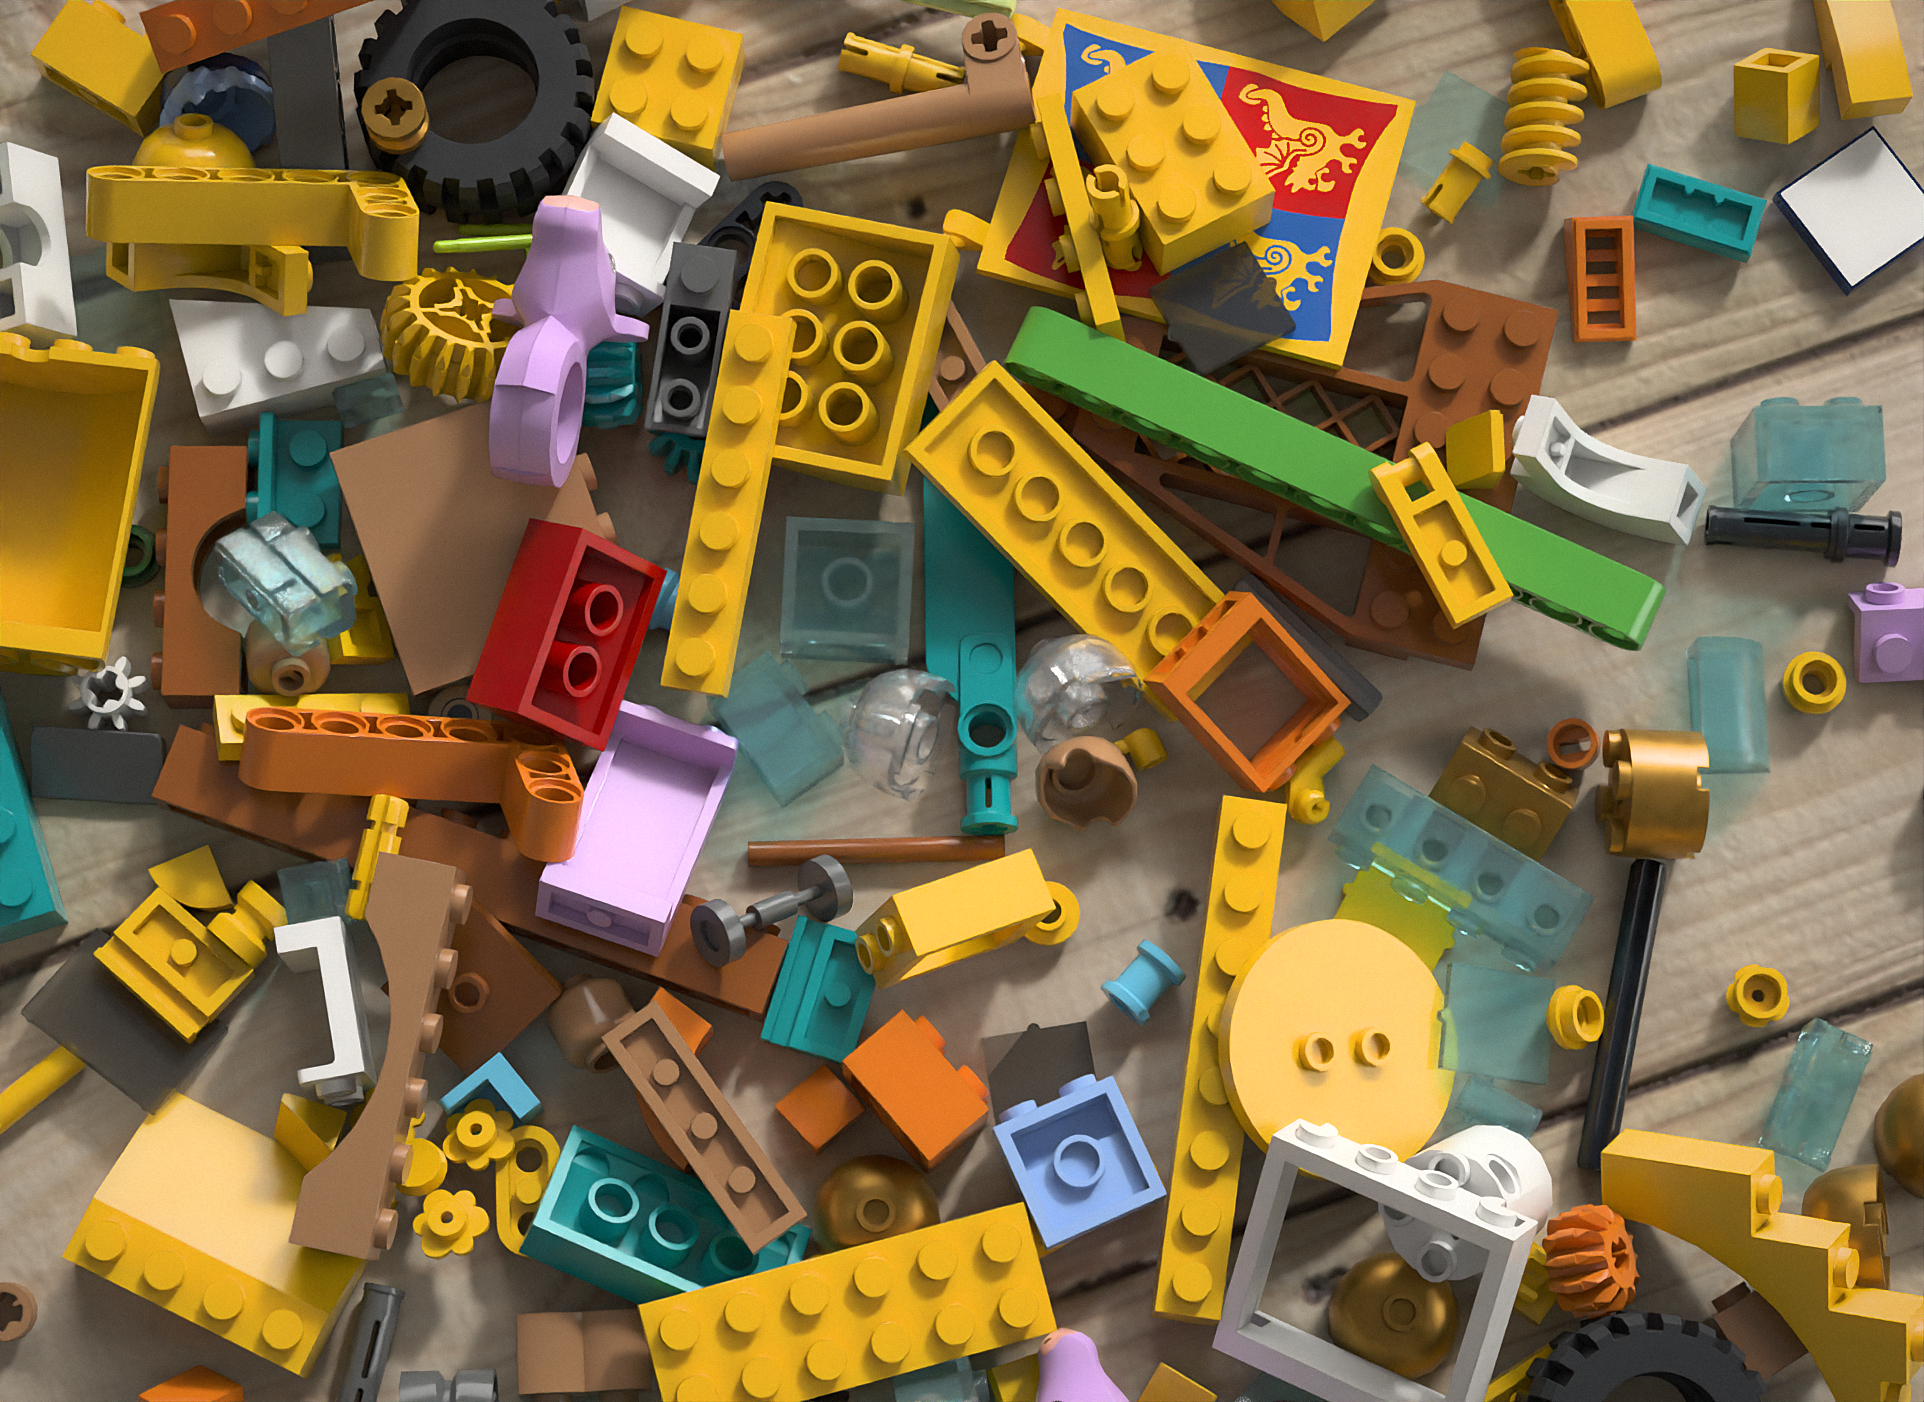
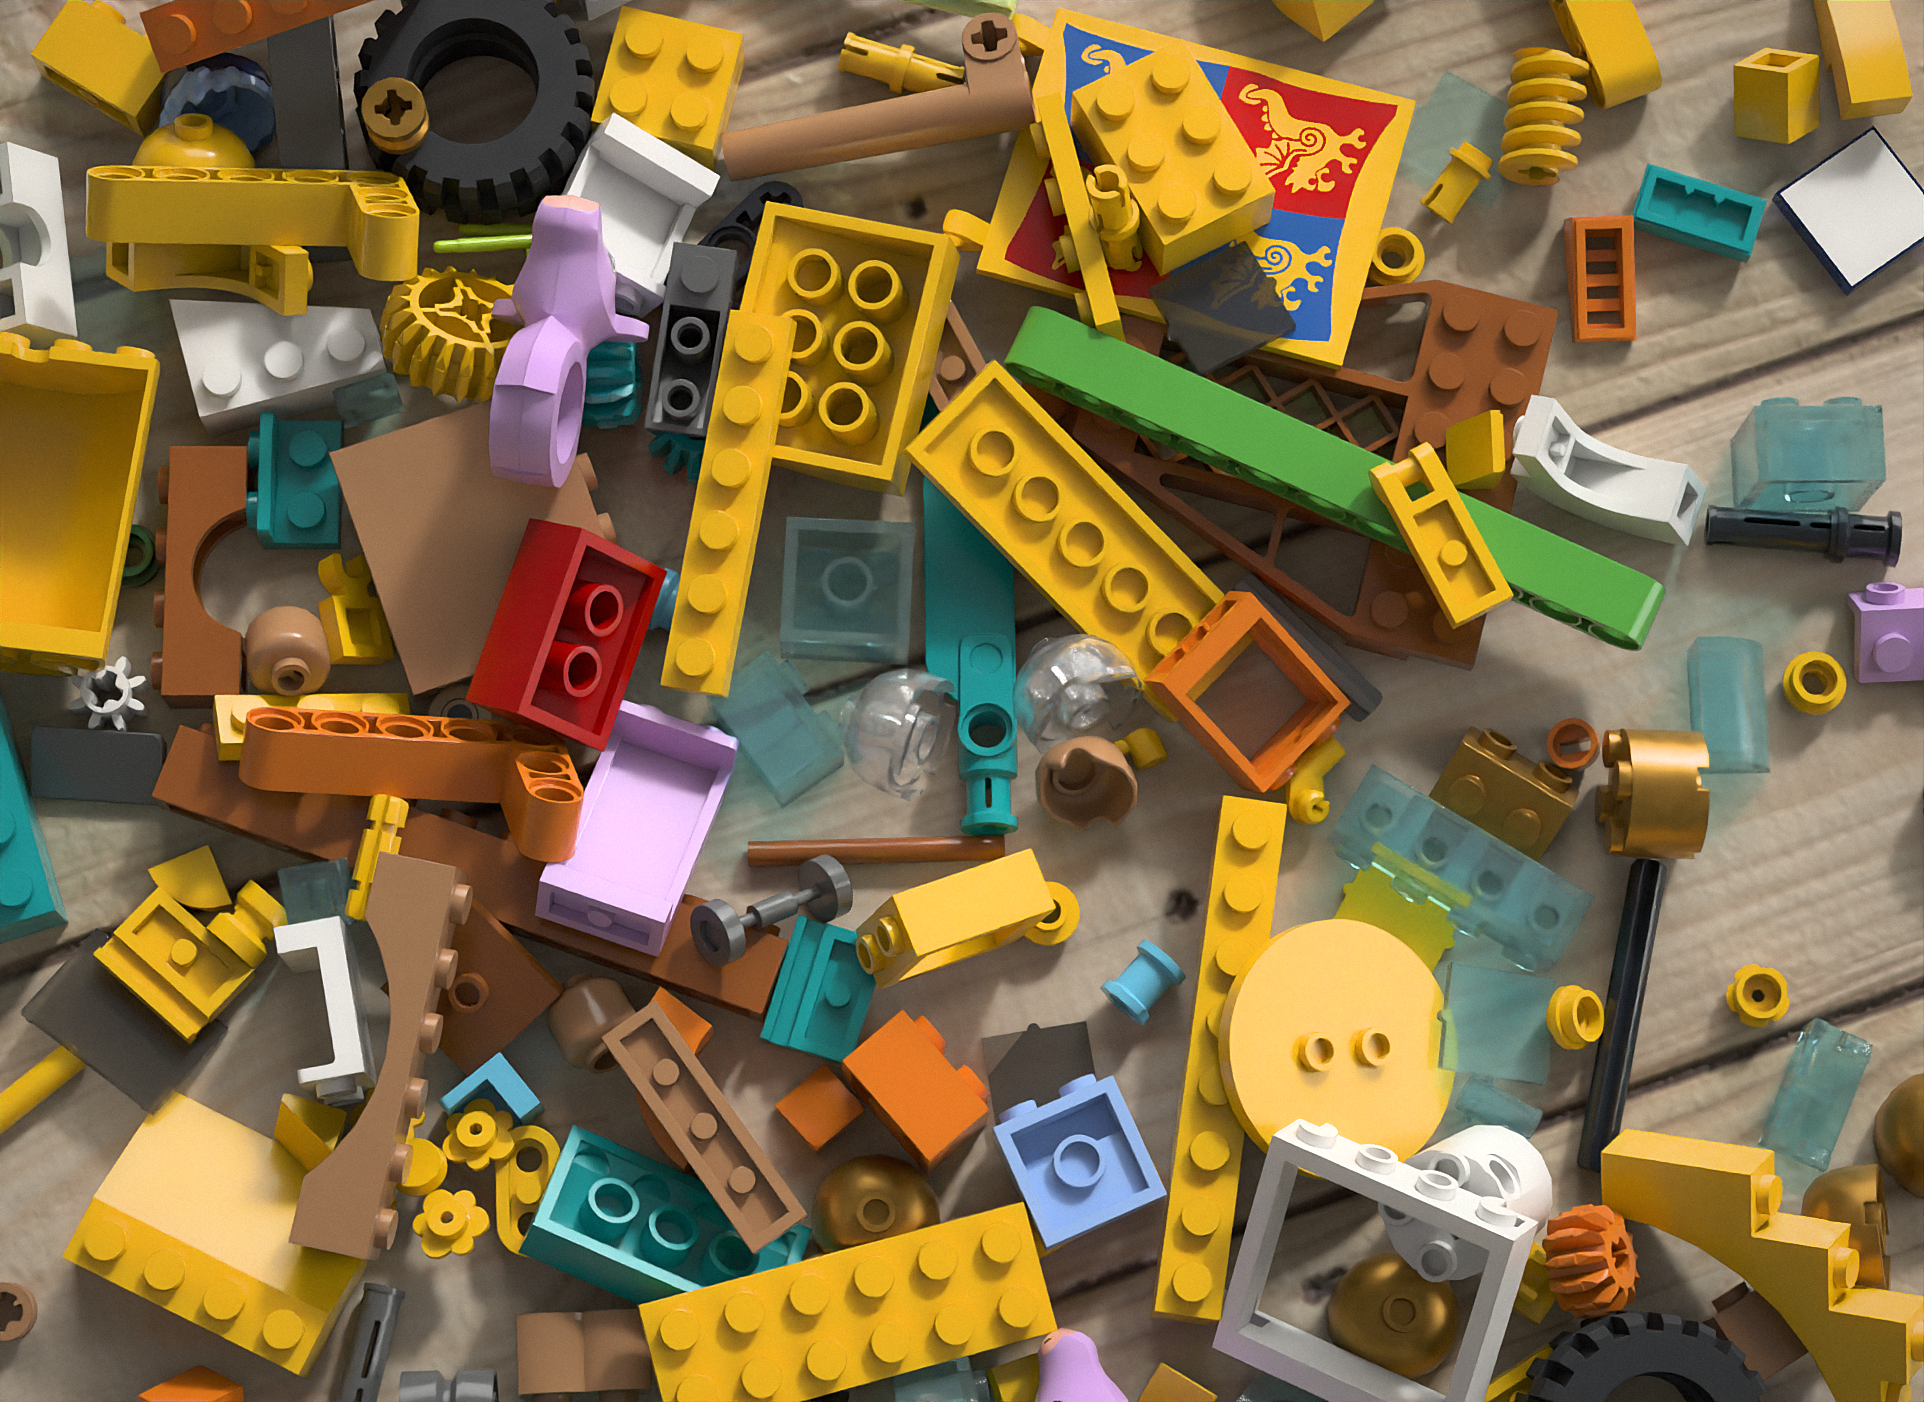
clear light blue brick [214,511,358,657] -> none

